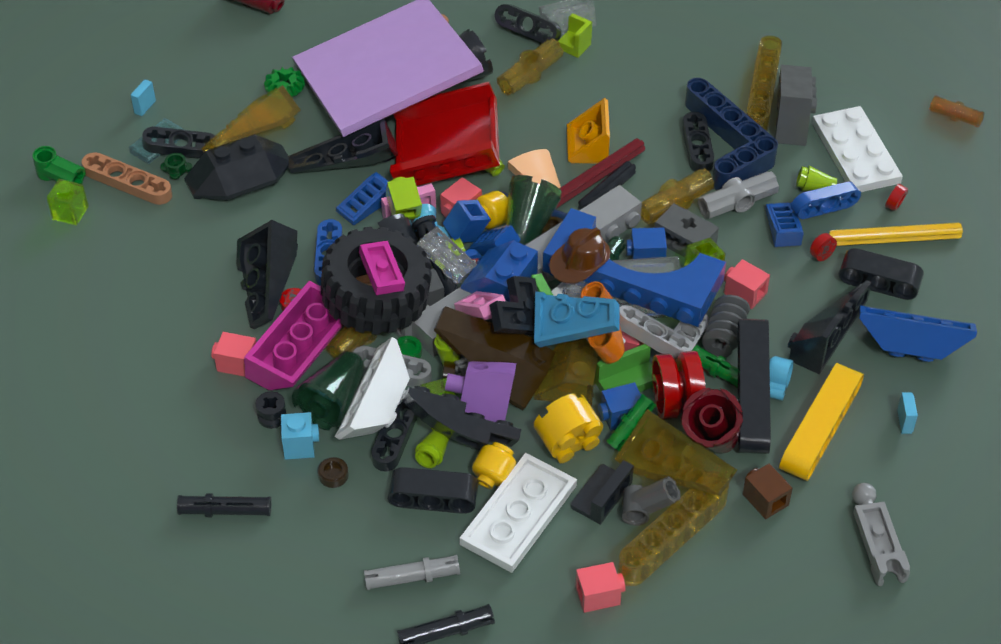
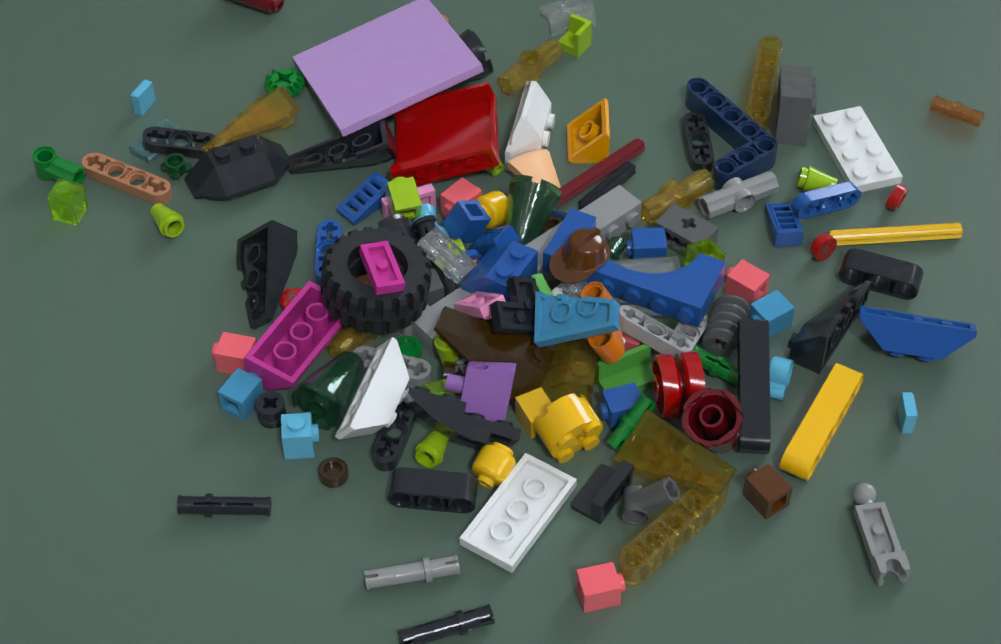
black beam [495,4,562,44] -> none
none -> lime cone [150,203,184,238]
none -> dark azure brick [217,368,264,421]
none -> white wedge [505,81,555,171]
none -> yellow panel [515,387,552,439]
none -> dark azure brick [748,290,795,338]

